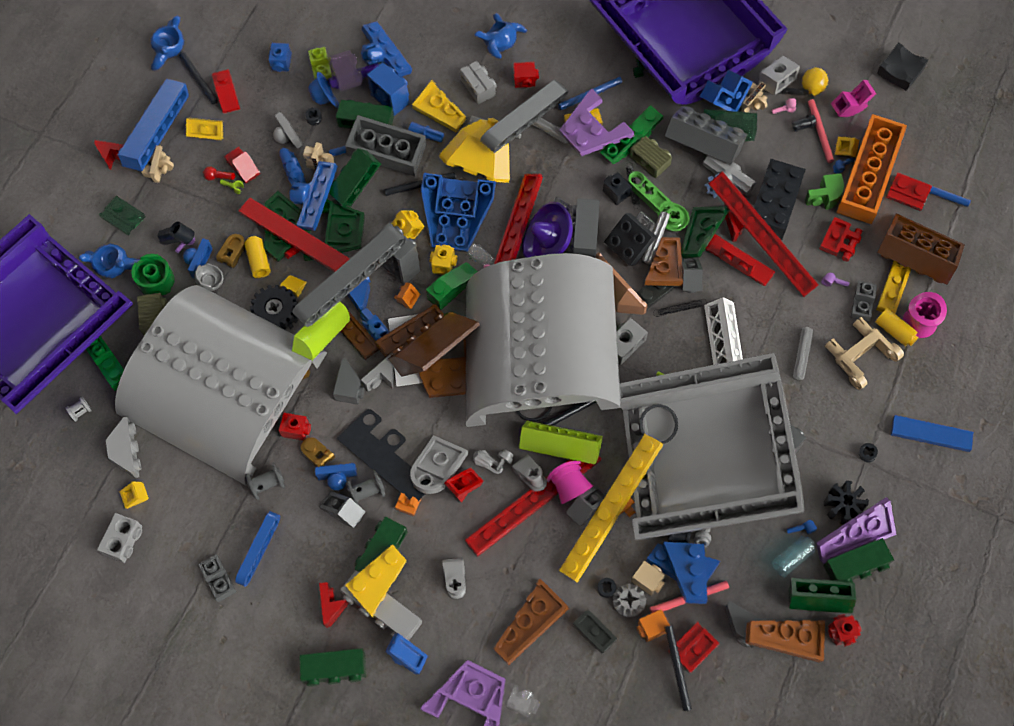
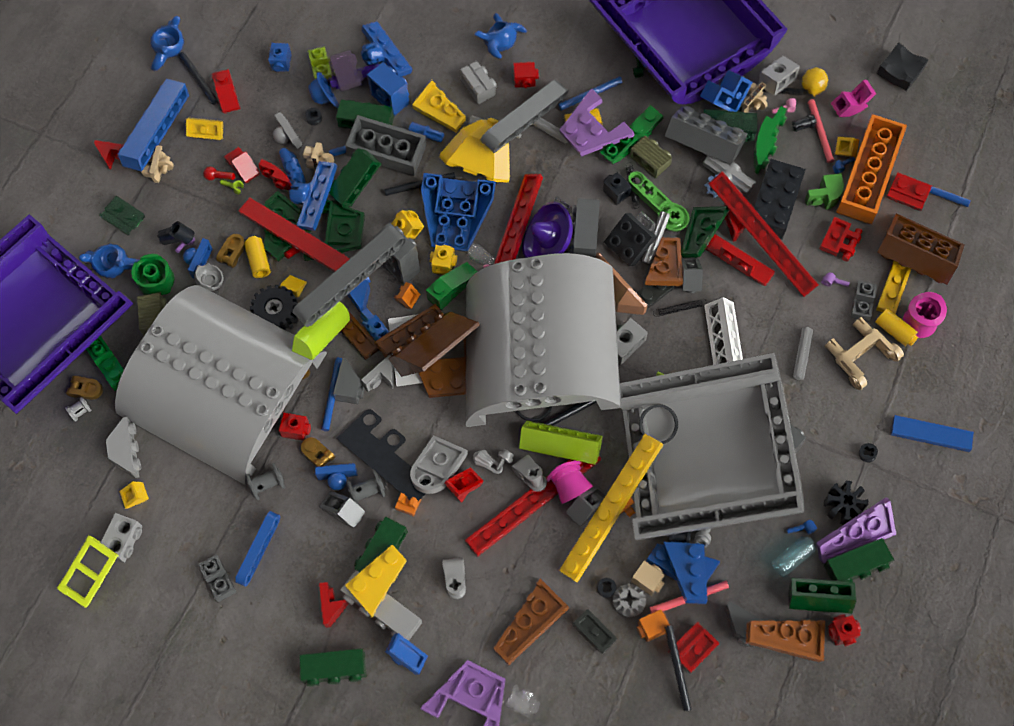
none -> neon yellow window [57,535,118,608]
none -> pearl gold plate [66,376,103,400]
none -> red slope [258,159,292,191]
none -> blue bar [321,357,342,431]
none -> green slope [753,106,787,174]

